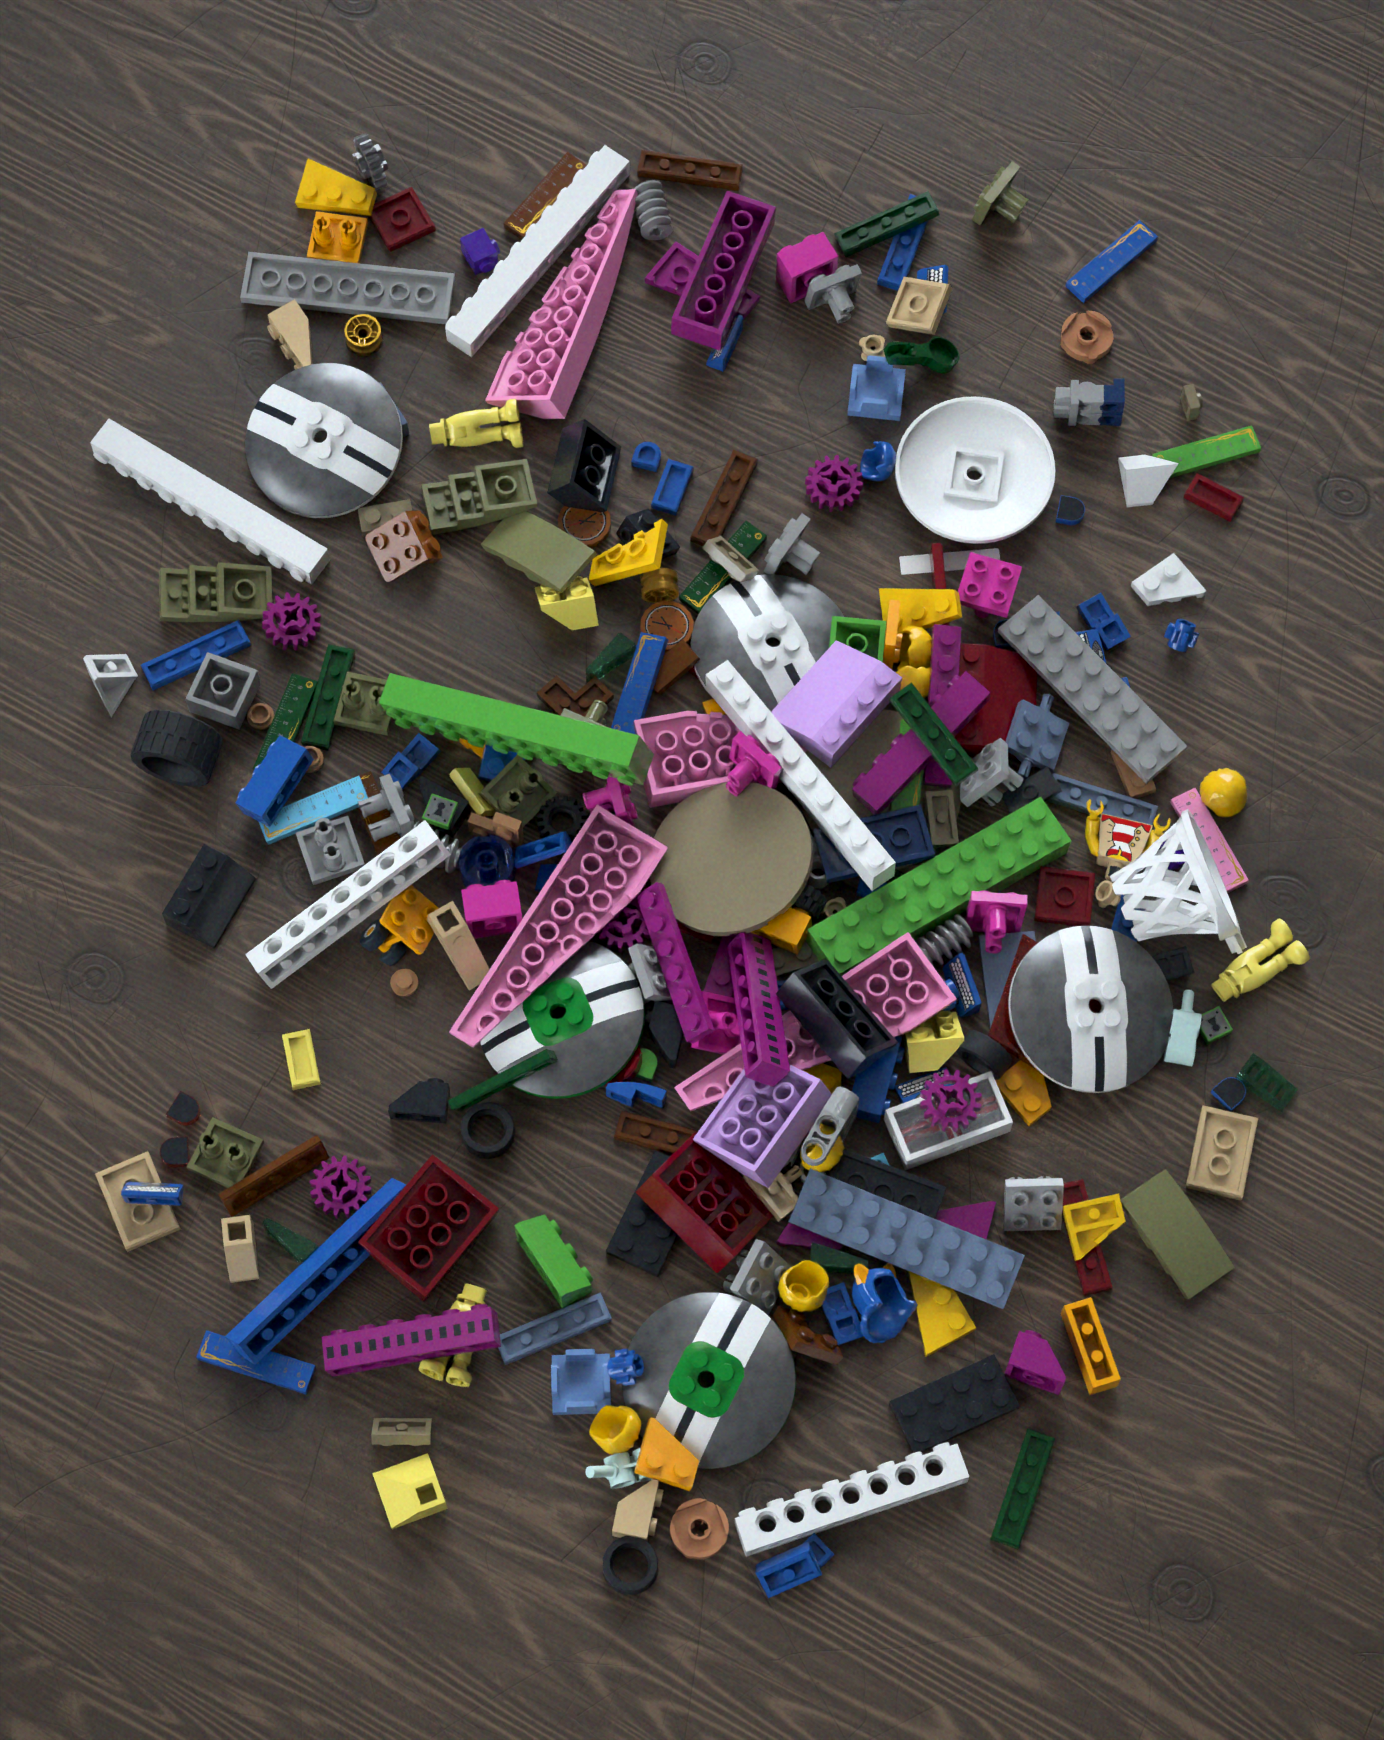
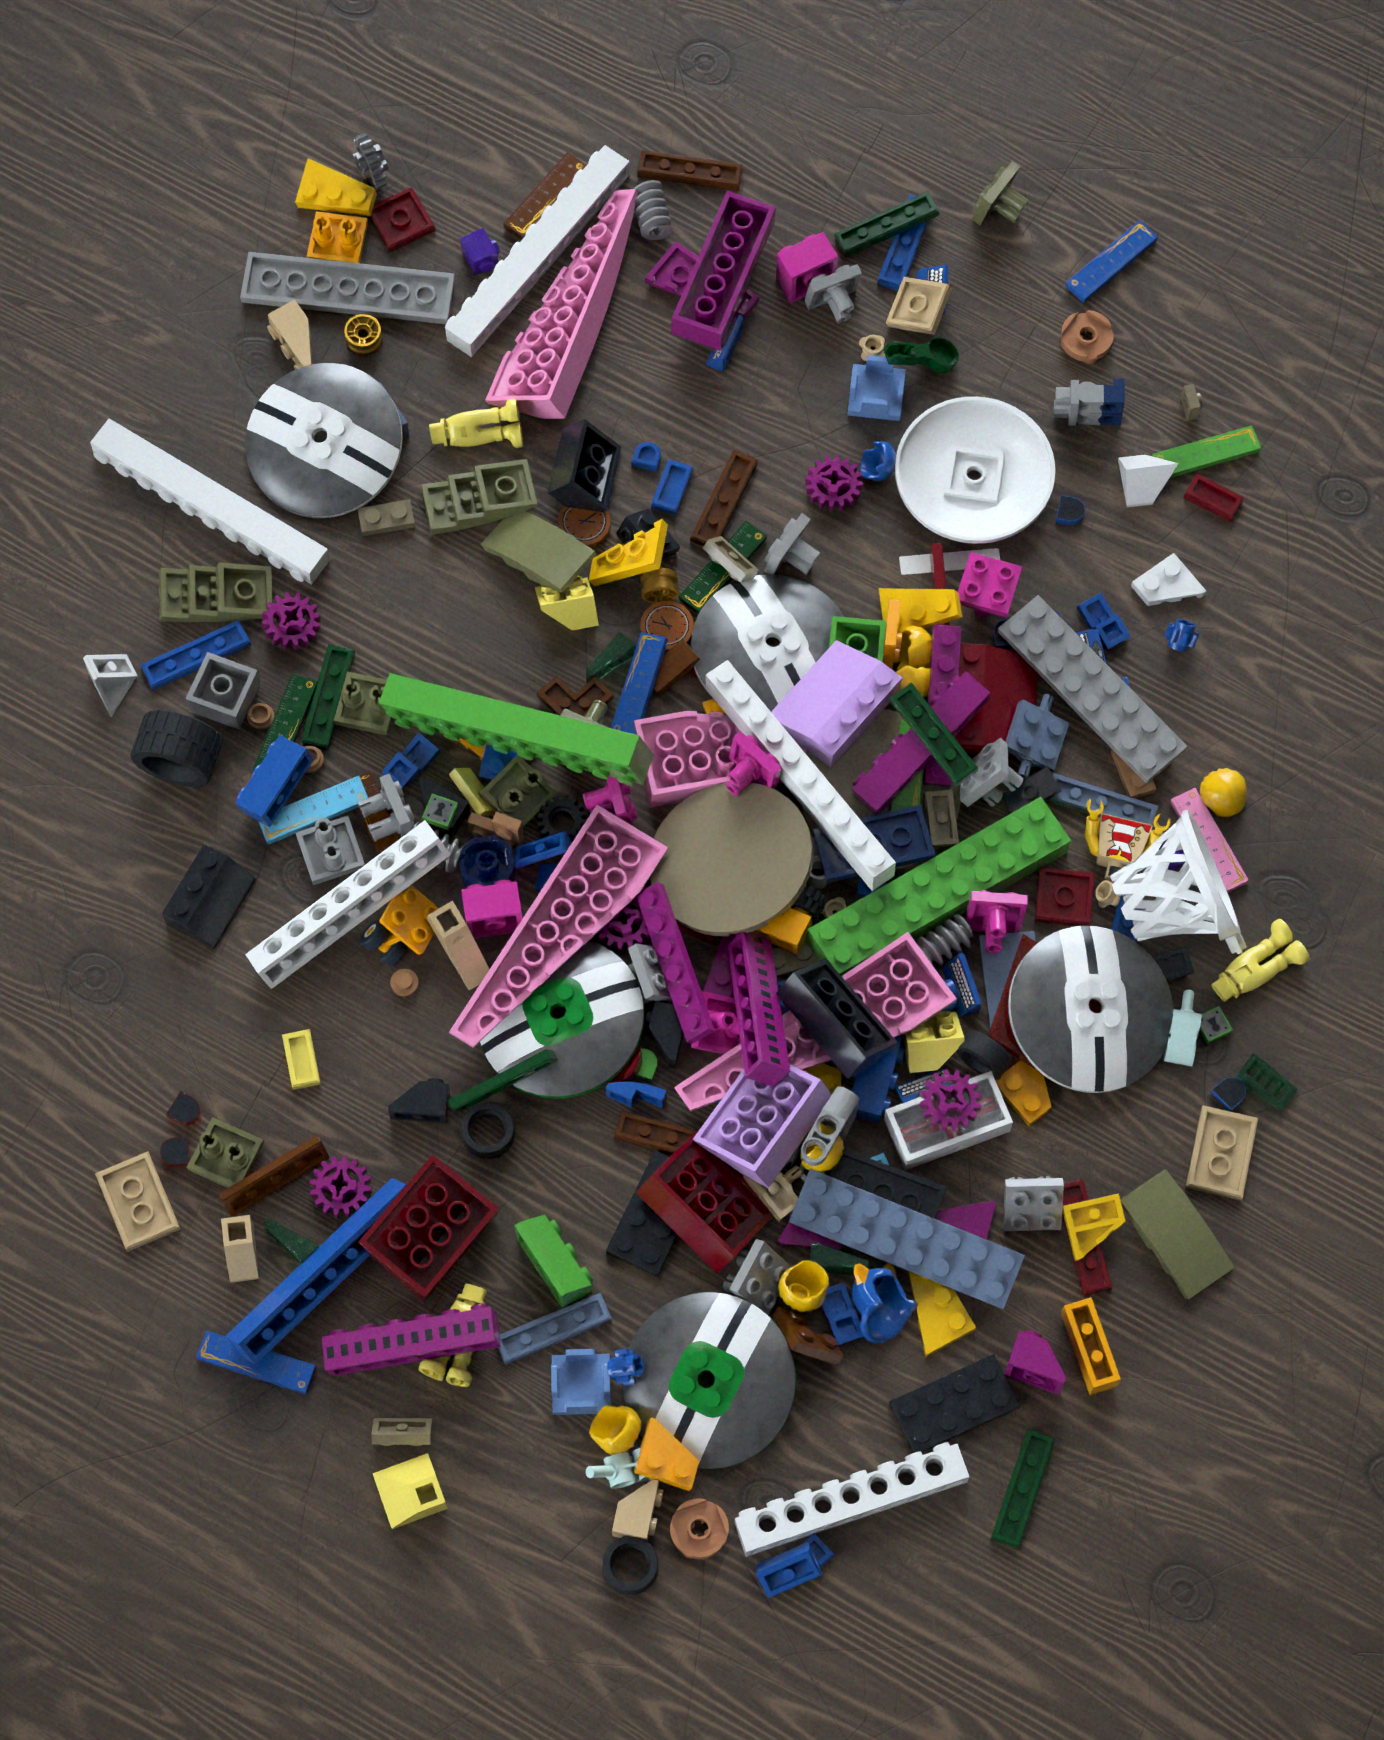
blue slope [121,1182,184,1206] -> none
bracket [365,511,443,582] -> none

